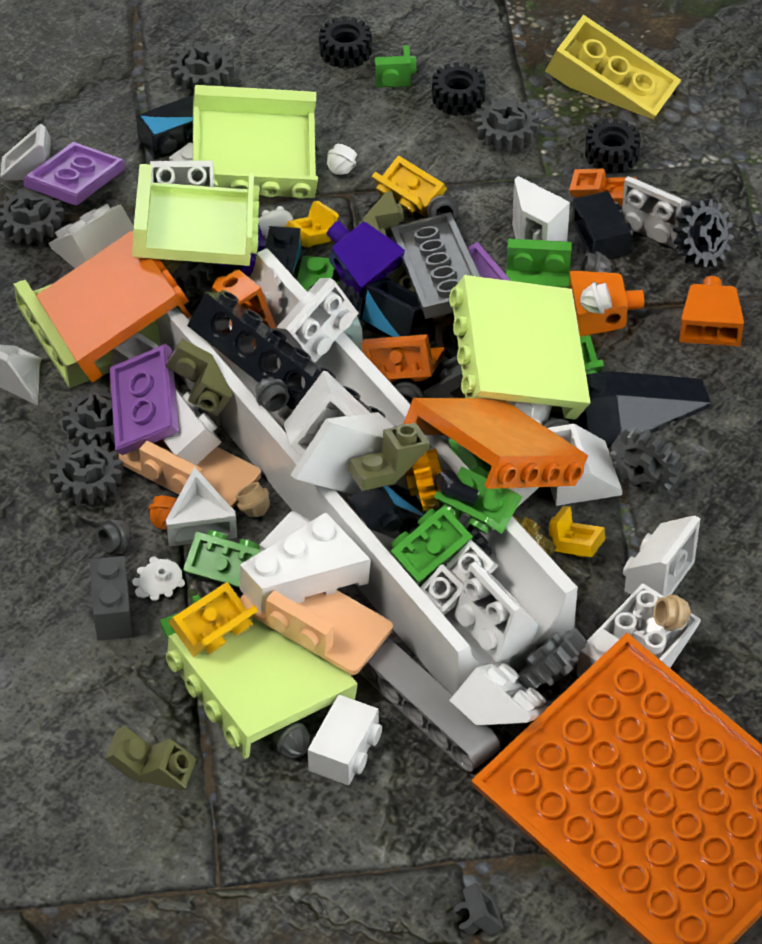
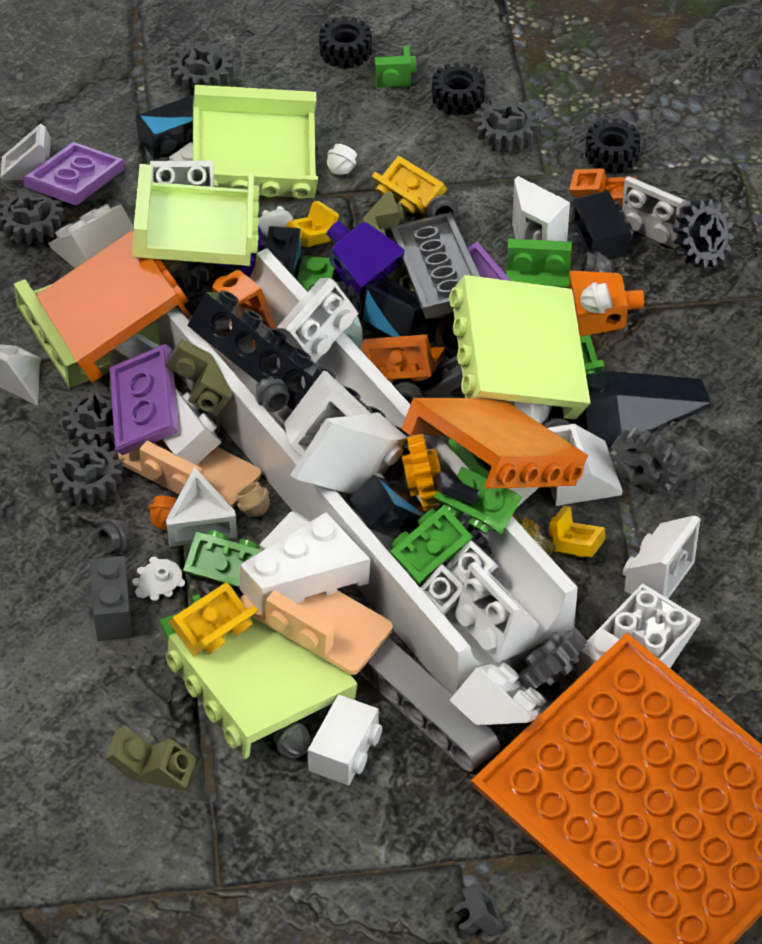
white piece [257,267,283,316] -> none
olive slope [348,423,430,491] -> none
light yellow slope [545,15,681,119] -> none
tan plate [653,595,691,631] -> none
orange torso [679,276,744,346] -> none

